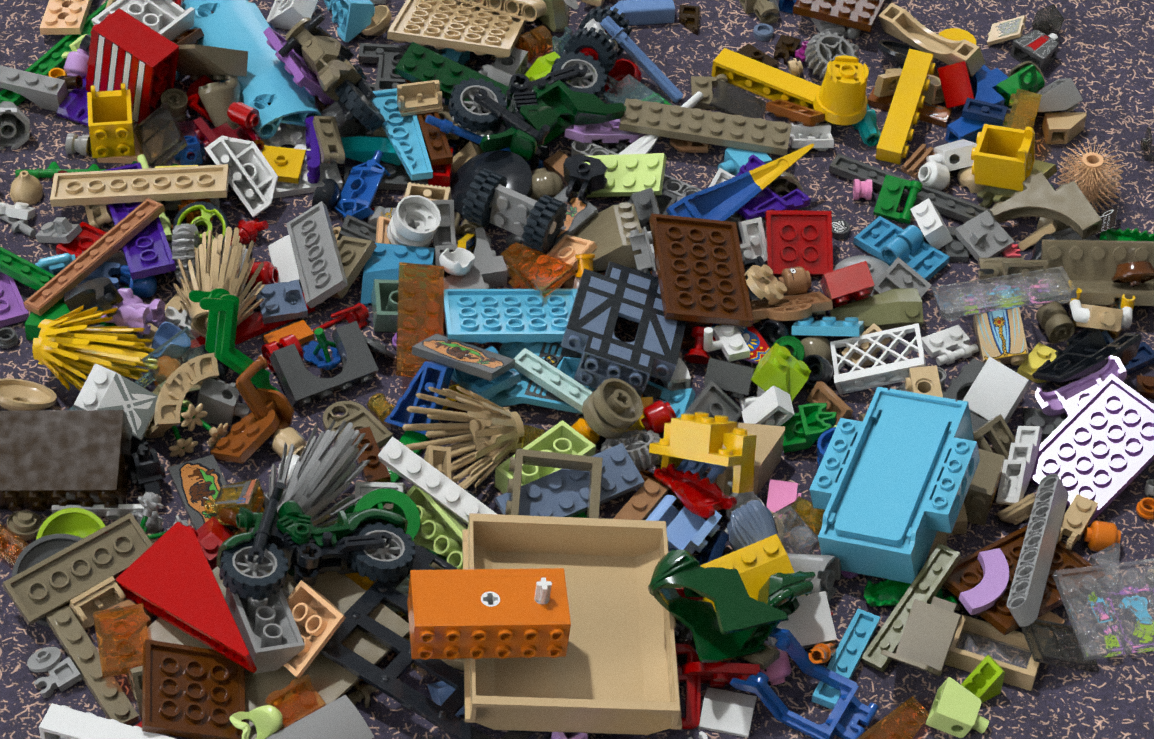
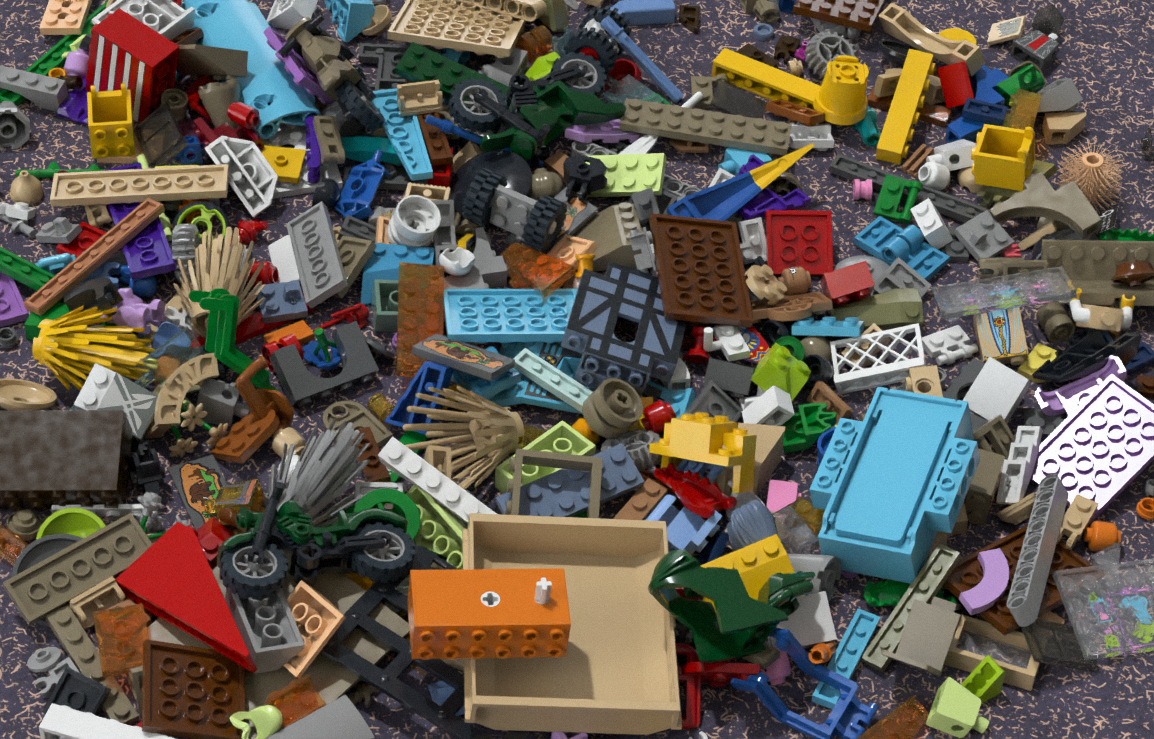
light grey wheel [65,133,91,156] -> none
white slope [698,687,757,738] -> none
tile [832,219,850,239] -> none
none -> black tile [42,667,111,716]

